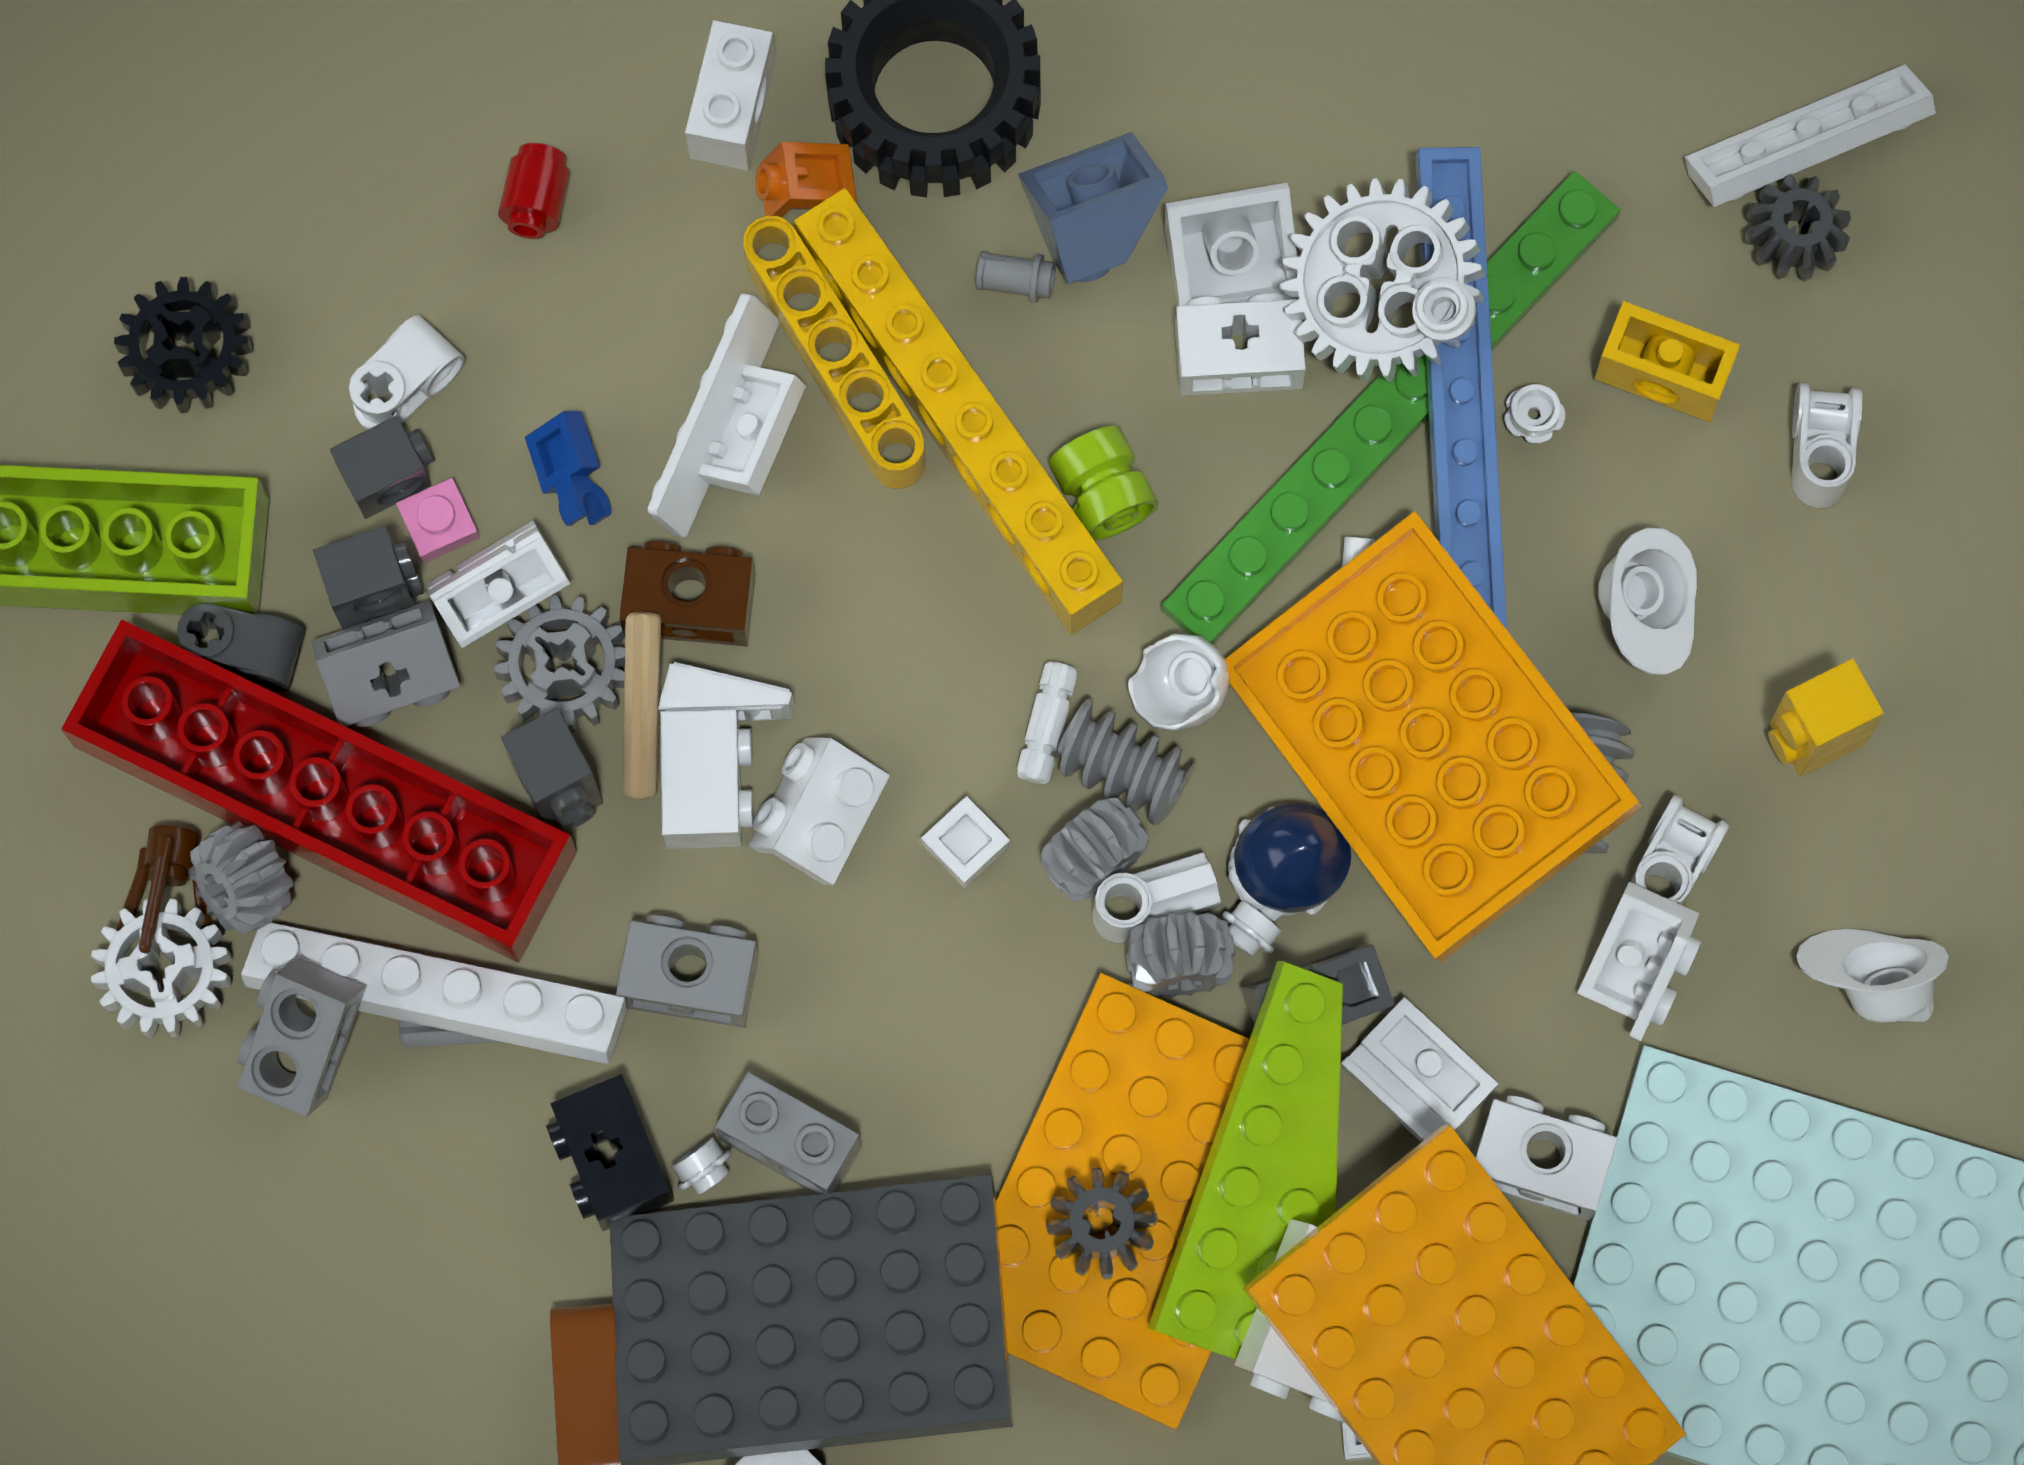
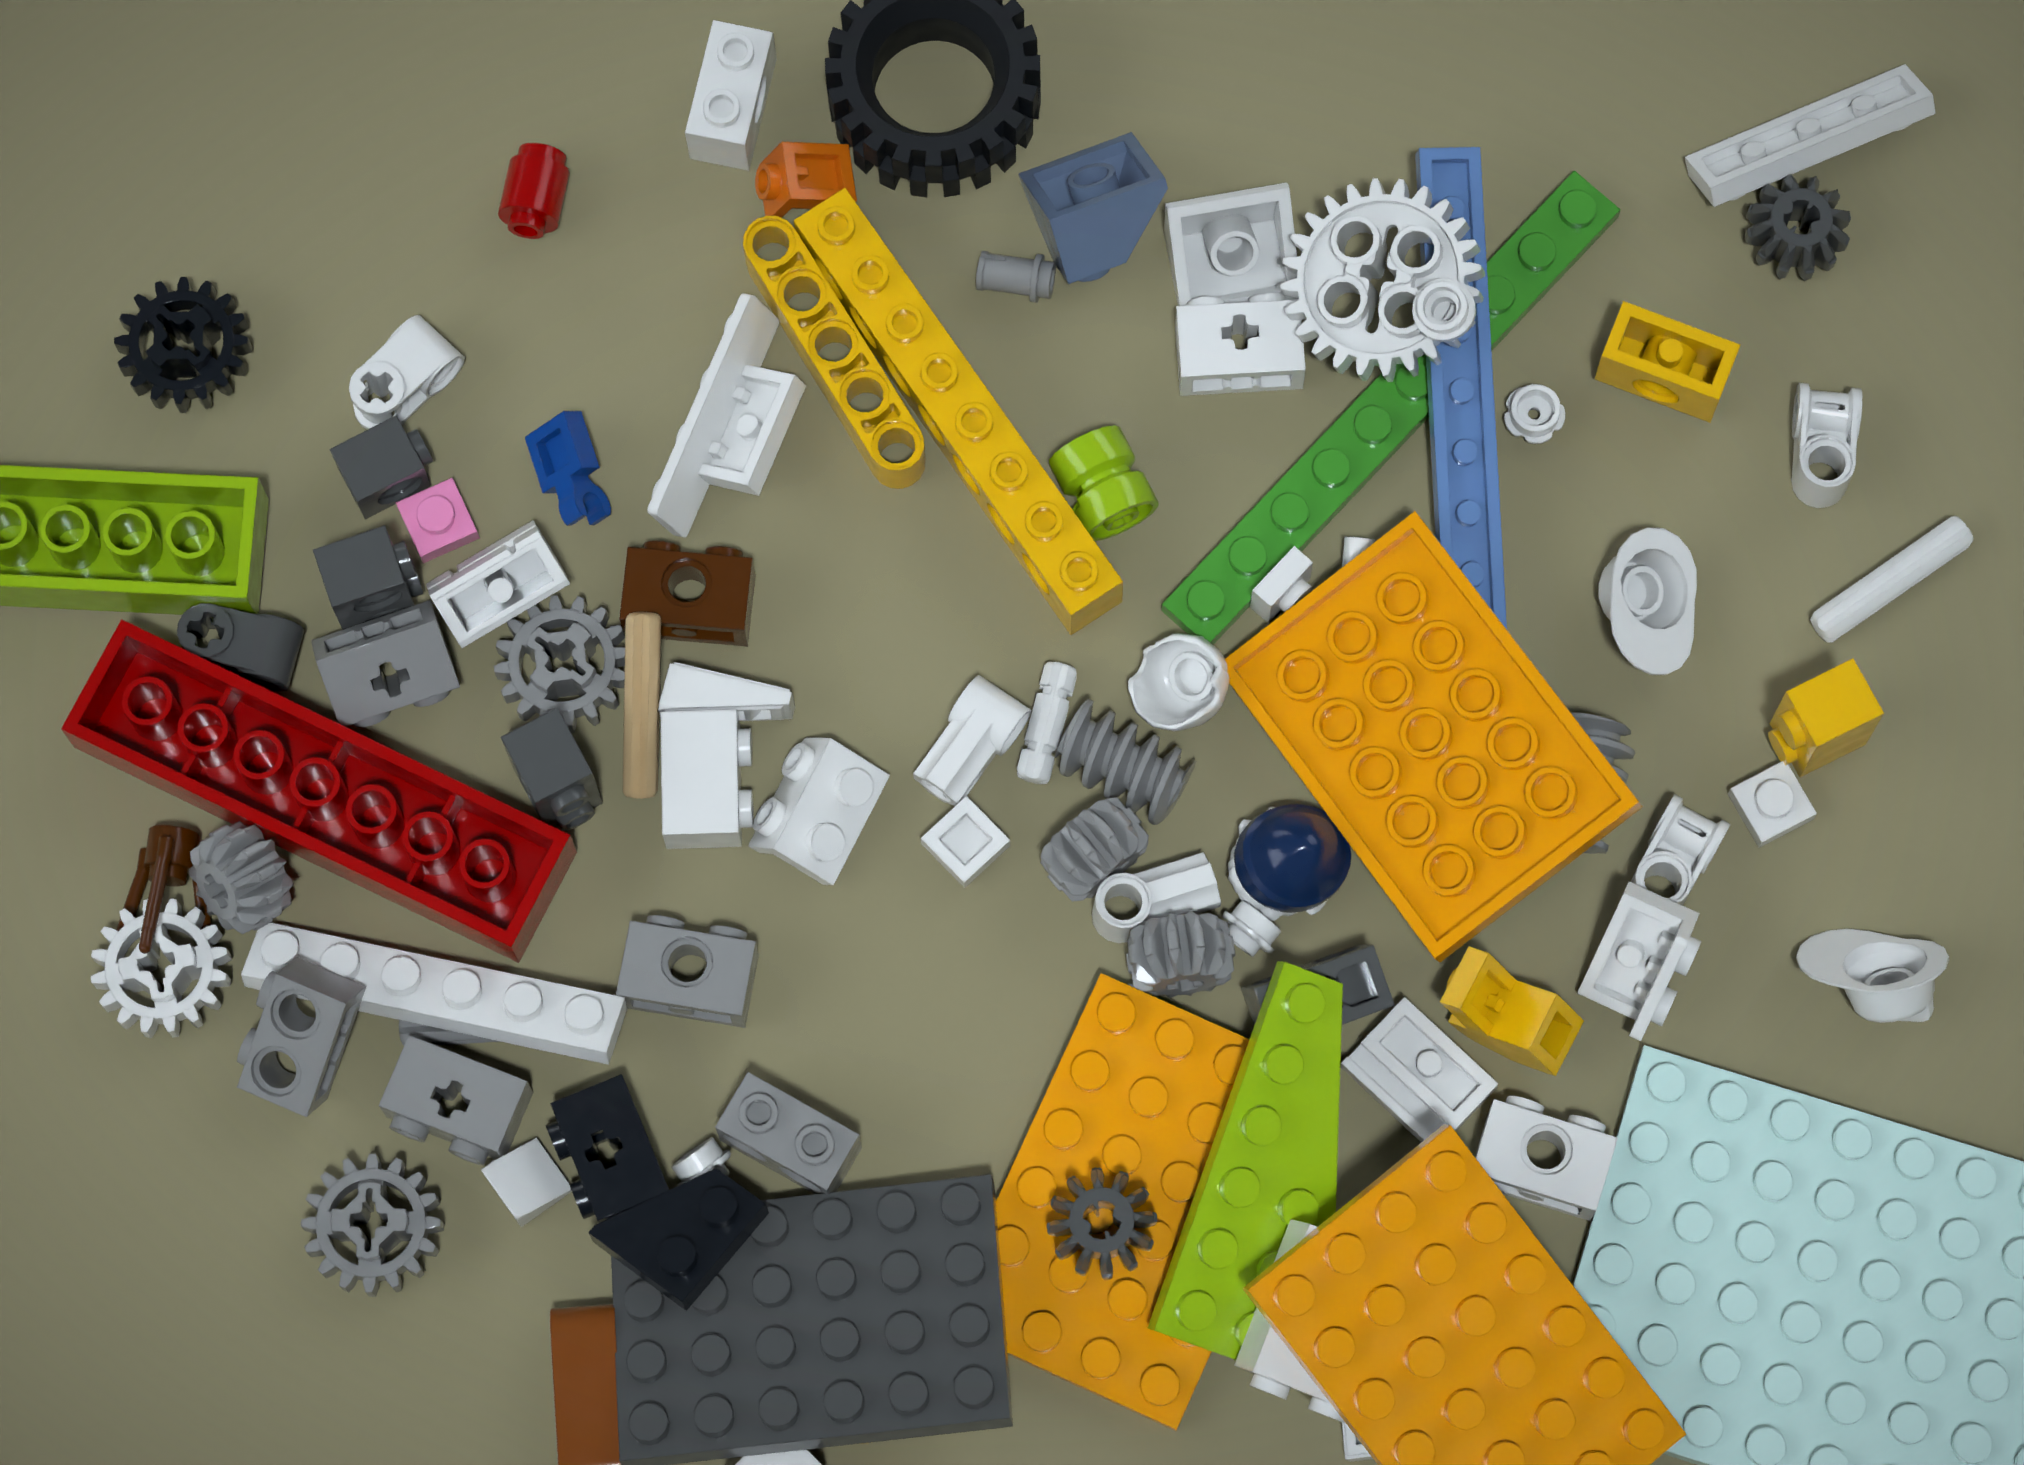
none -> light grey gear [301,1154,444,1297]
none -> light grey brick [379,1035,533,1165]
none -> white slope [481,1138,572,1227]
none -> black wing [588,1168,769,1311]
none -> white piece [913,675,1032,806]
none -> white plate [1250,546,1313,623]
none -> yellow brick [1440,946,1584,1076]
none -> white plate [1728,761,1817,848]
none -> white axle [1810,516,1974,643]

